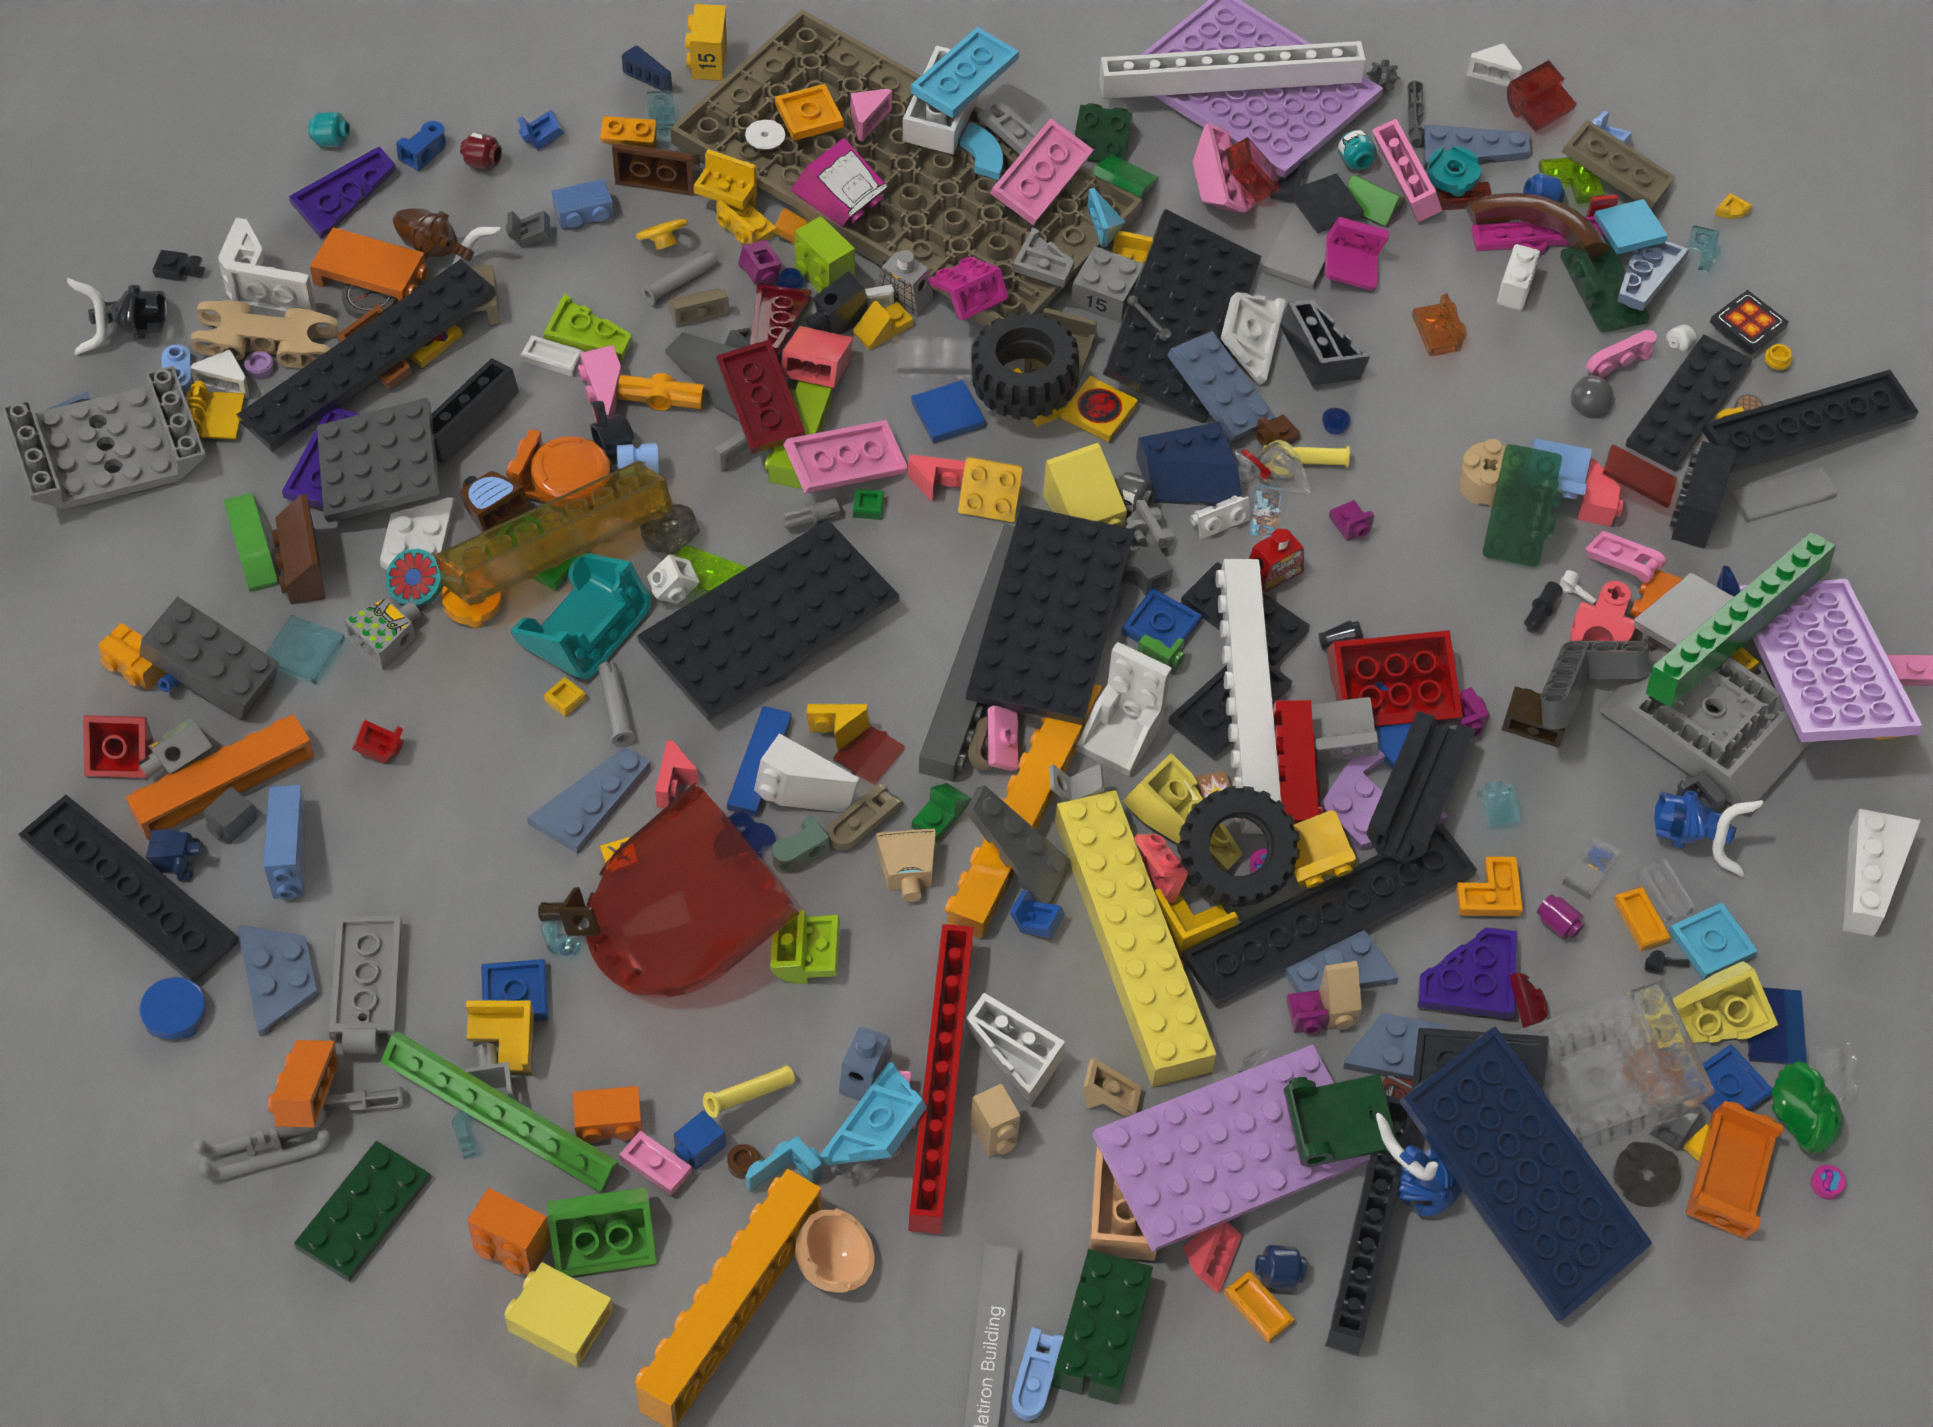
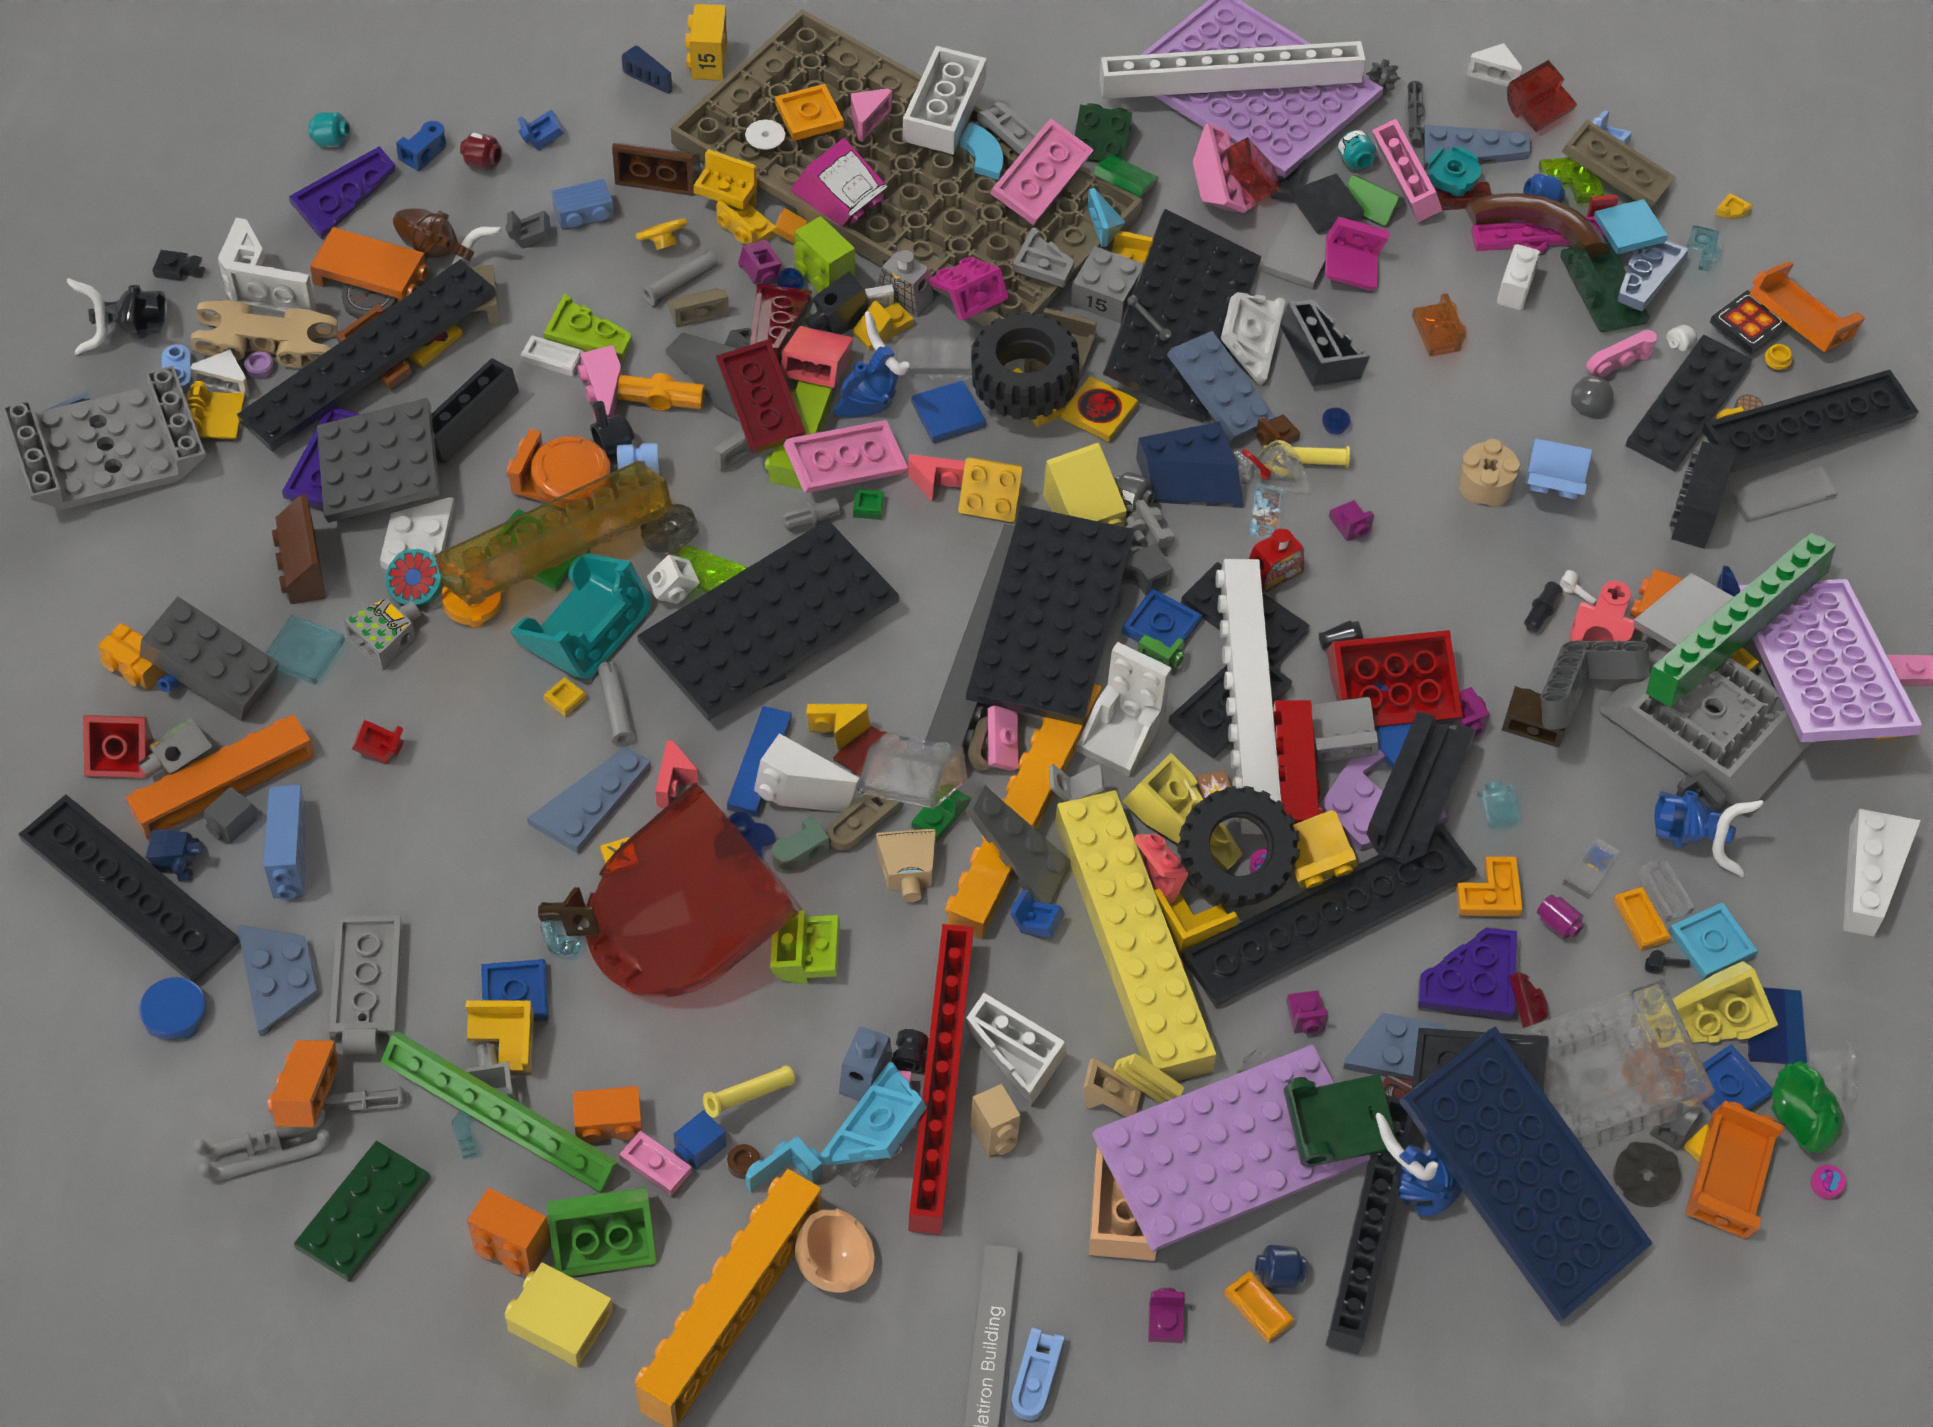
bright green slope [223,492,279,592] -> none
reddish brown torso [460,471,530,537] -> none
light orange bracket [600,116,658,147] -> none
clear light blue bracket [647,90,676,130] -> none
medium azure plate [910,27,1019,118] -> none
dark green piece [1051,1249,1153,1405] -> none
coral slope [1182,1222,1242,1293] -> none
white hinge [1190,495,1250,540] -> none
sand blue wing [1284,929,1399,993] -> none
tan slope [1319,961,1362,1030] -> none
clear green bracket [1482,444,1563,567] -> none
coral slope [1577,459,1624,527] -> none
bright pink plate [1585,531,1667,583] -> none
clear red piece [1602,444,1677,508] -> none
none -> blue helmet [832,311,910,417]
none -> clear slope [857,733,968,809]
none -> black wheel [892,1029,929,1073]
none -> light yellow tile [1113,1053,1184,1104]
none -> magenta bracket [1148,1288,1185,1343]
none -> orange panel [1750,261,1865,352]

